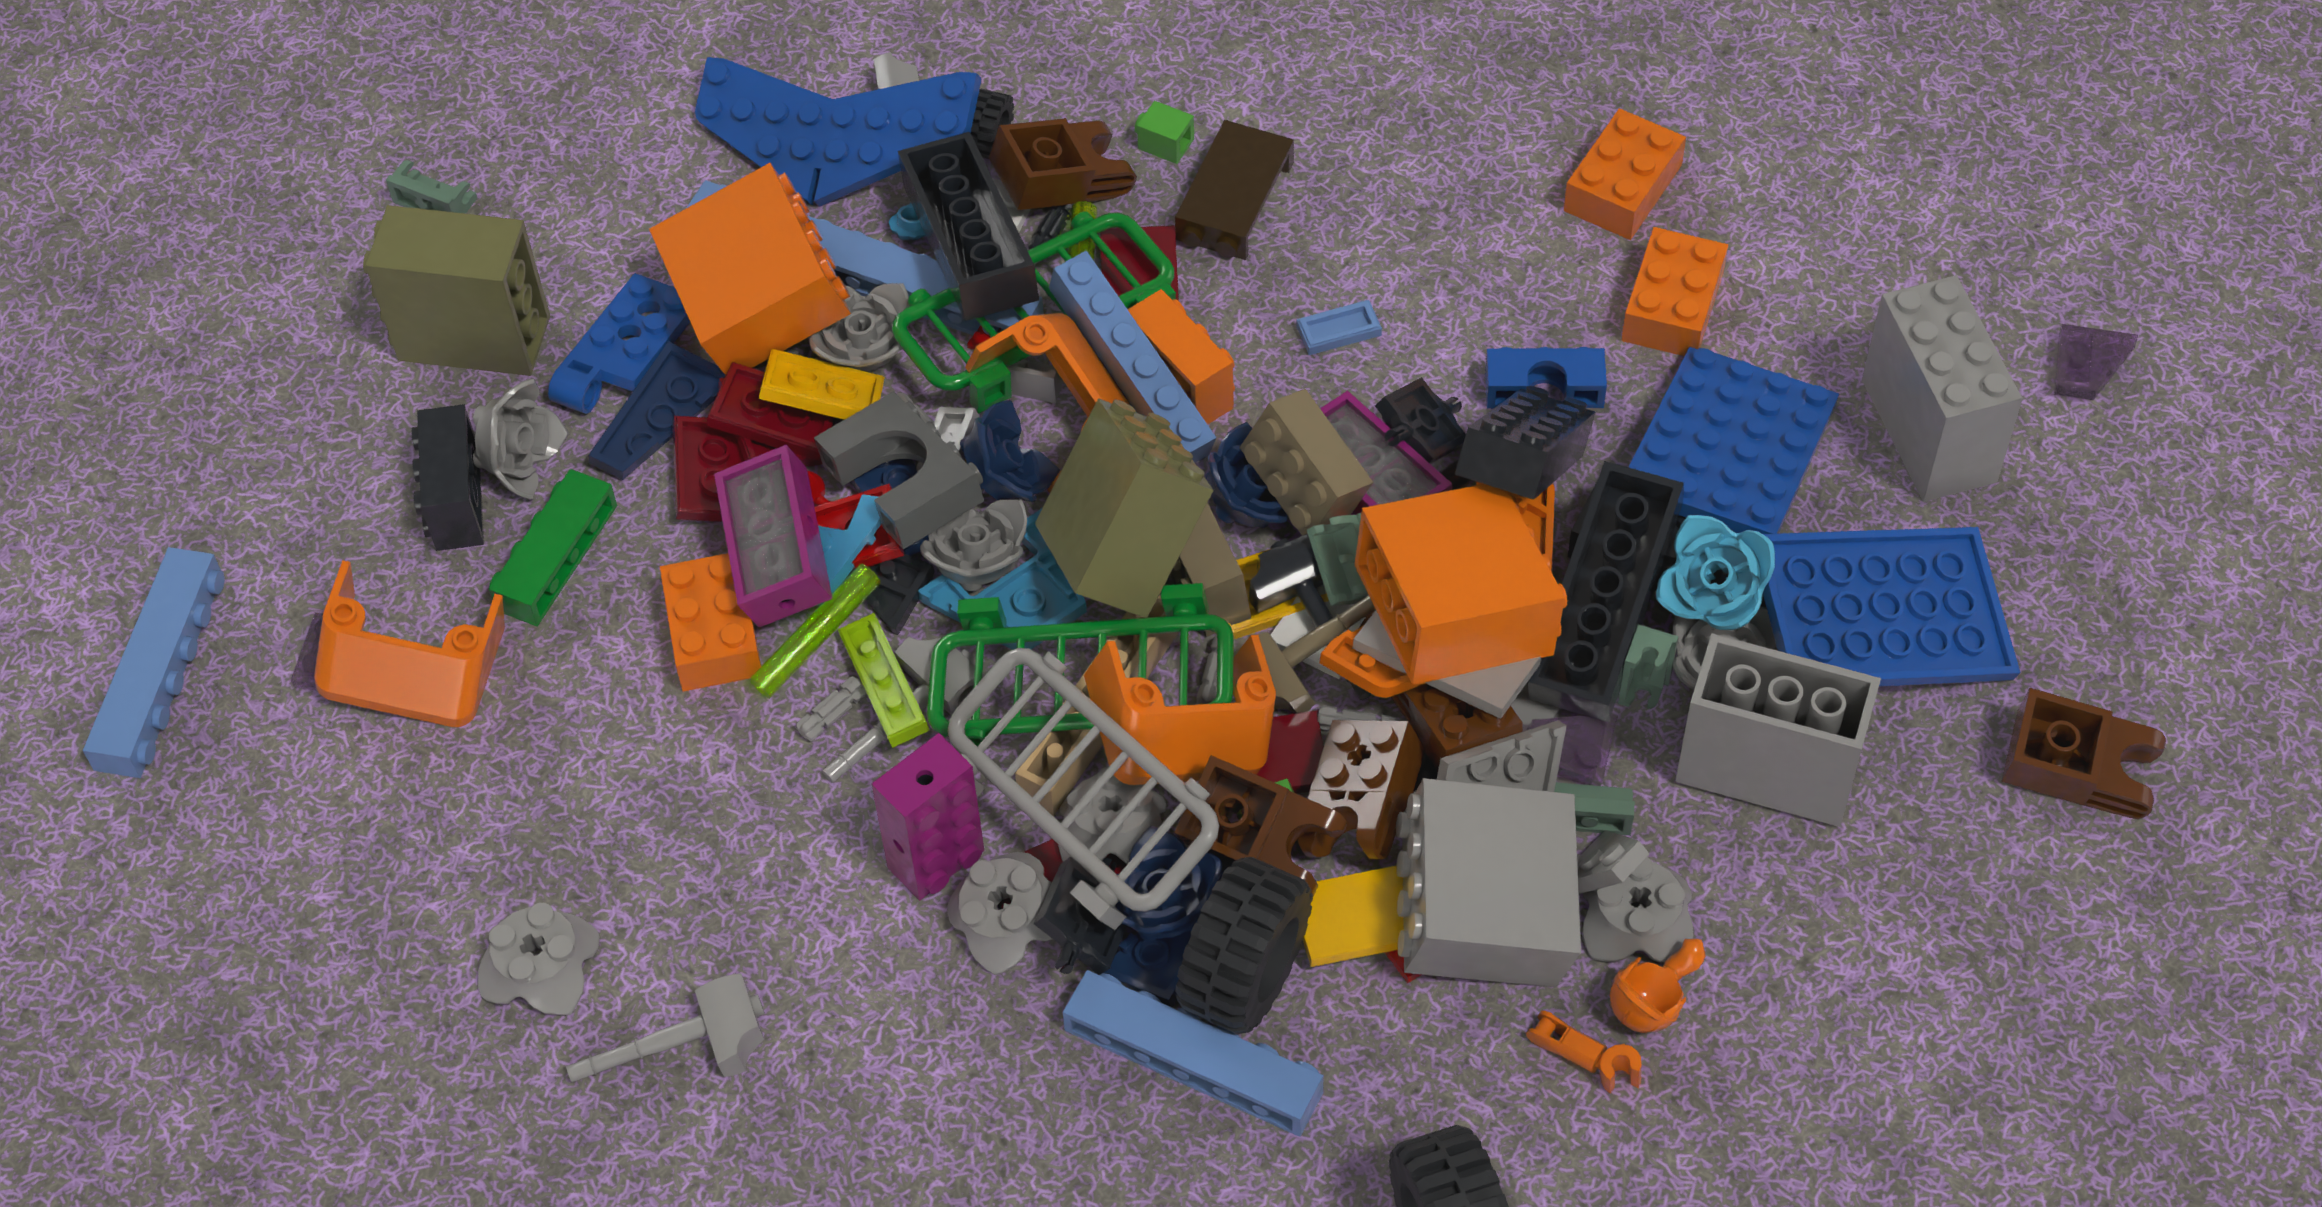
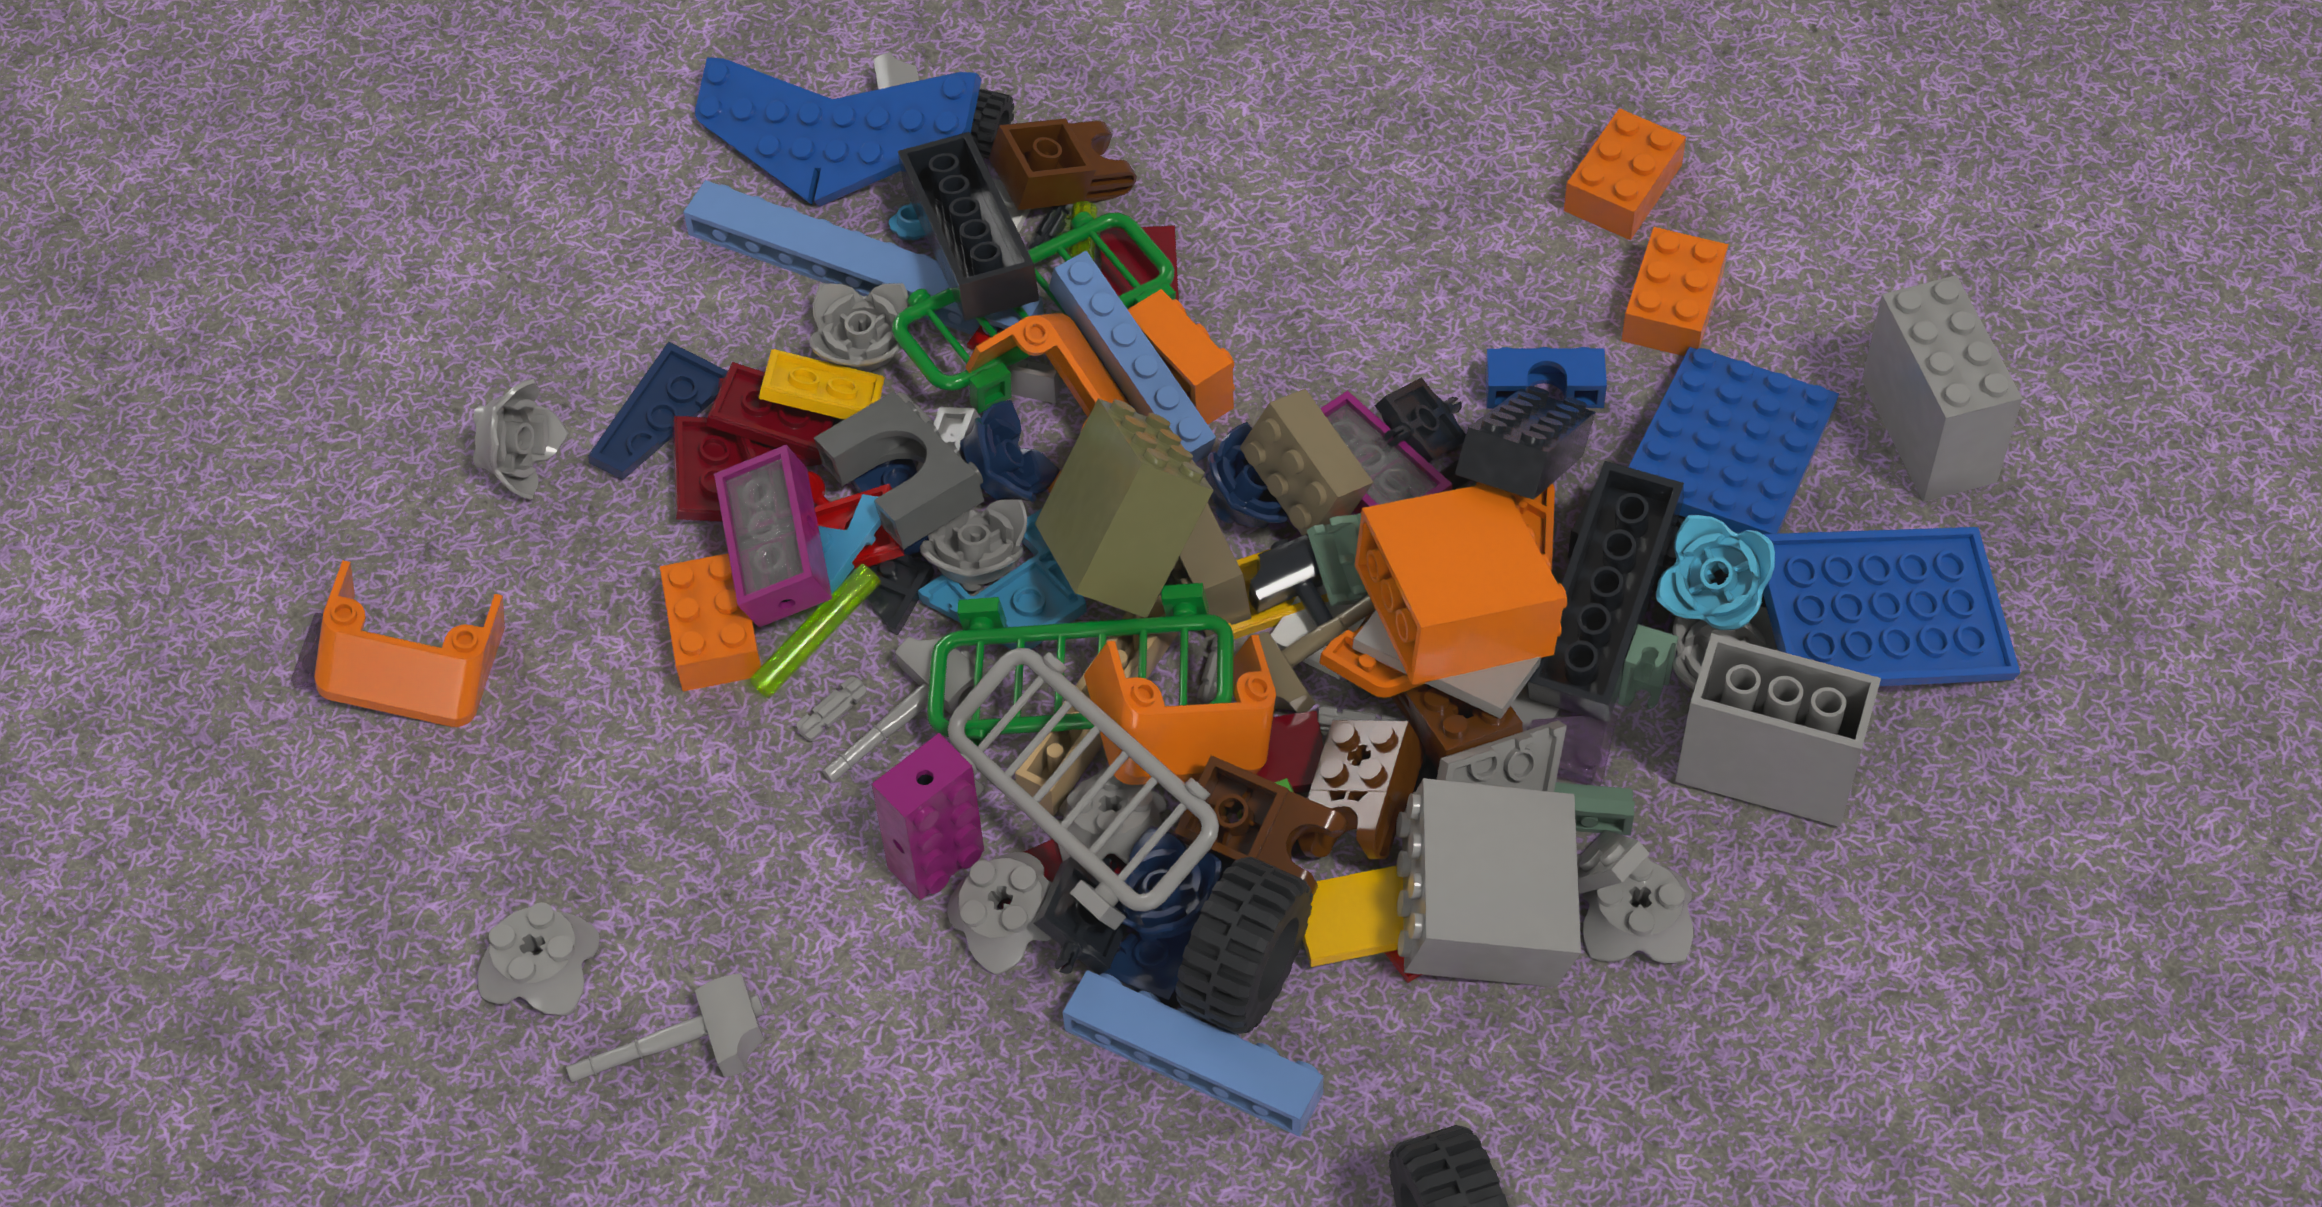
medium blue brick [83,547,225,778] -> none
olive brick [363,205,550,376] -> none
sand green hinge [386,160,477,214] -> none
black brick [411,404,484,551] -> none
green brick [489,468,617,627] -> none
blue hinge [548,273,690,414] -> none
orange brick [649,163,851,375] -> none
lime tile [837,613,930,748] -> none
bright green brick [1134,100,1194,164] -> none
dark brown panel [1175,120,1294,260] -> none
medium blue tile [1296,300,1382,355] -> none
orange piece [1526,1010,1642,1094] -> none
orange piece [1610,939,1706,1033] -> none
reddish brown brick [2001,688,2166,819] -> none
clear purple wing [2054,324,2138,400] -> none

